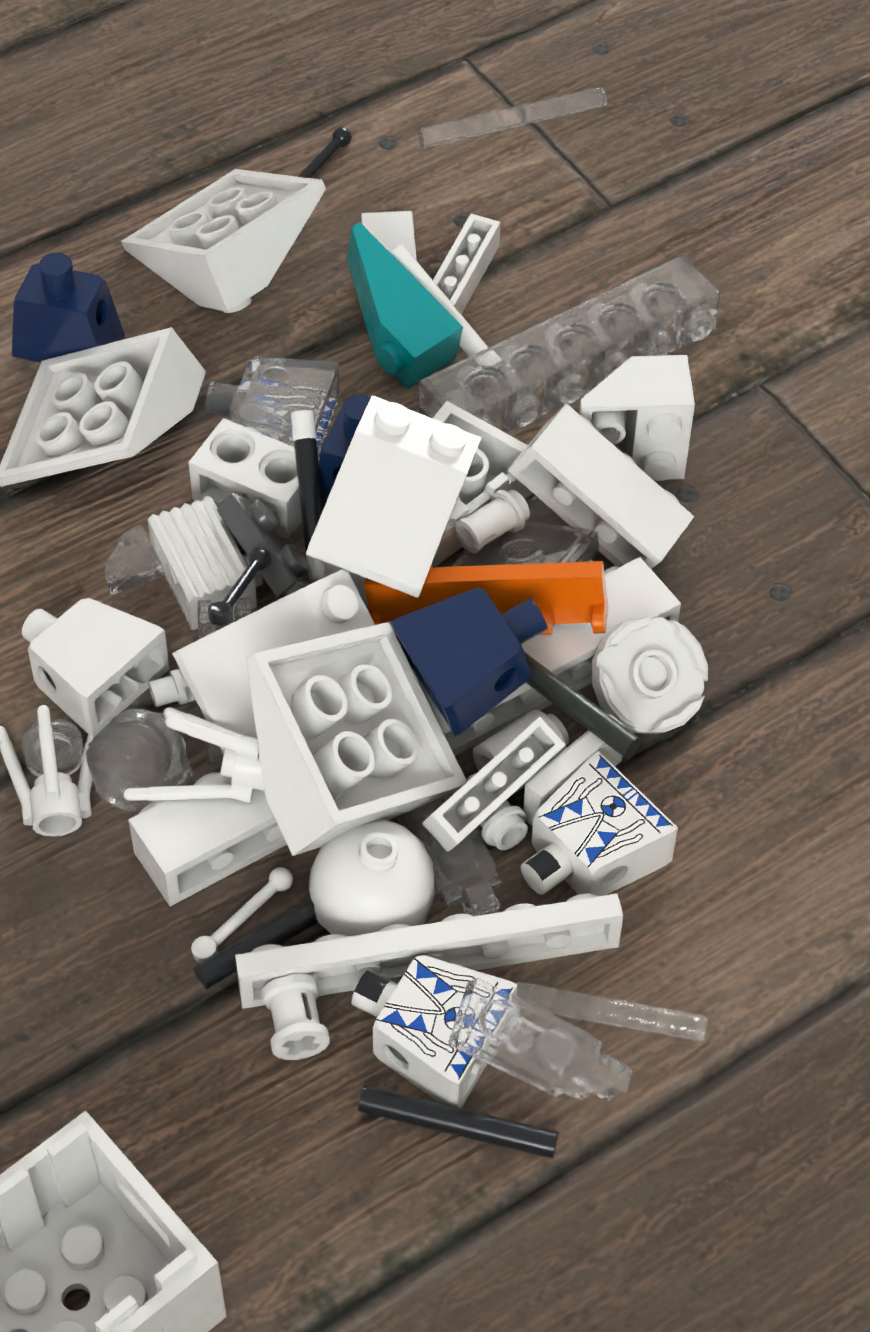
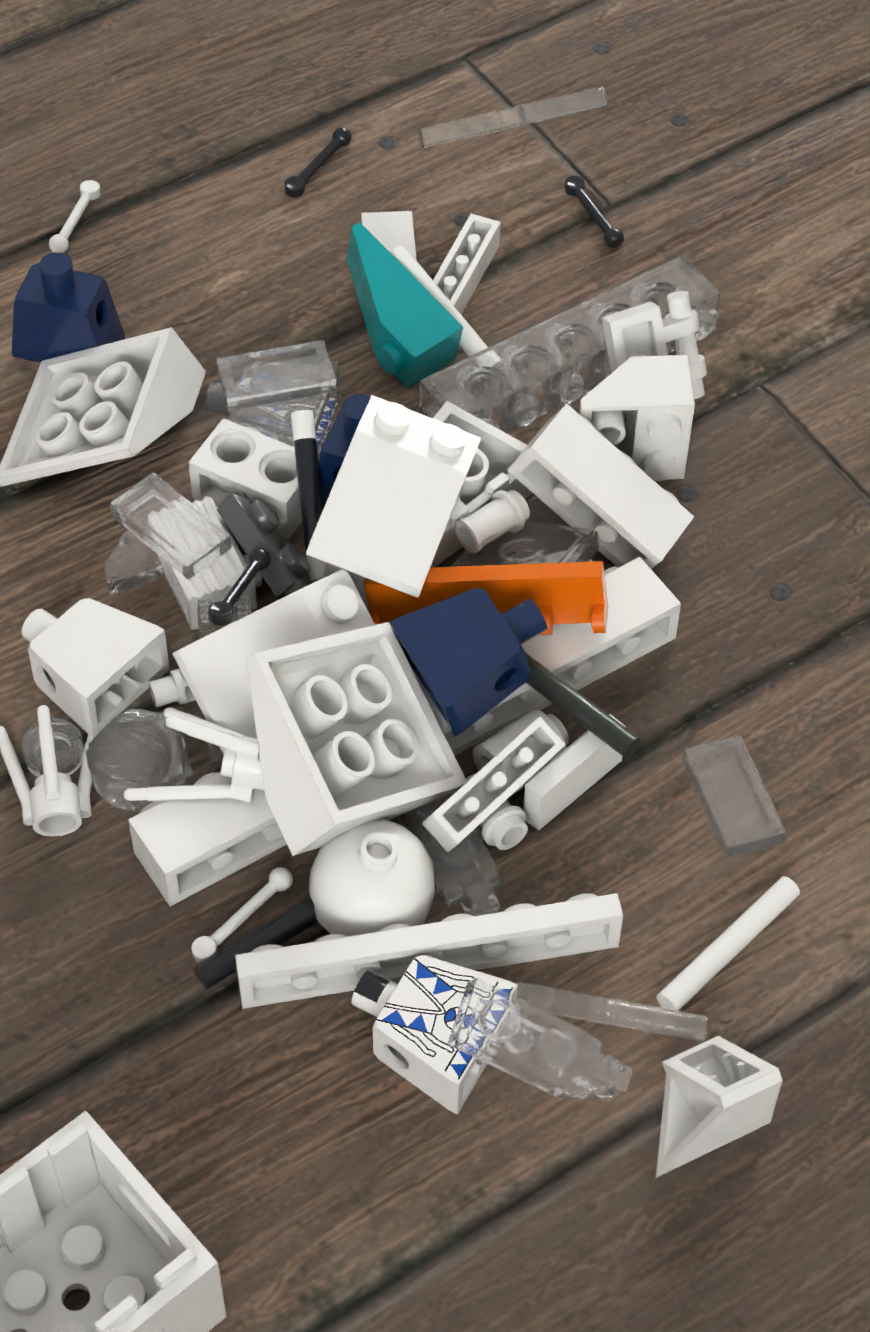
white slope [121,169,326,313] -> none
white bush [261,973,330,1060] -> none
black bar [358,1085,559,1159] -> none
white torso [520,751,678,896] -> none
white tile [592,615,708,734] -> none
none -> white hinge [49,180,101,253]
none -> clear tile [110,472,232,580]
none -> clear tile [216,340,336,411]
none -> black hinge [565,176,624,248]
none -> white plate [601,291,707,399]
none -> white slope [656,1036,783,1178]
none -> white bar [657,876,800,1014]
none -> clear tile [683,735,786,859]

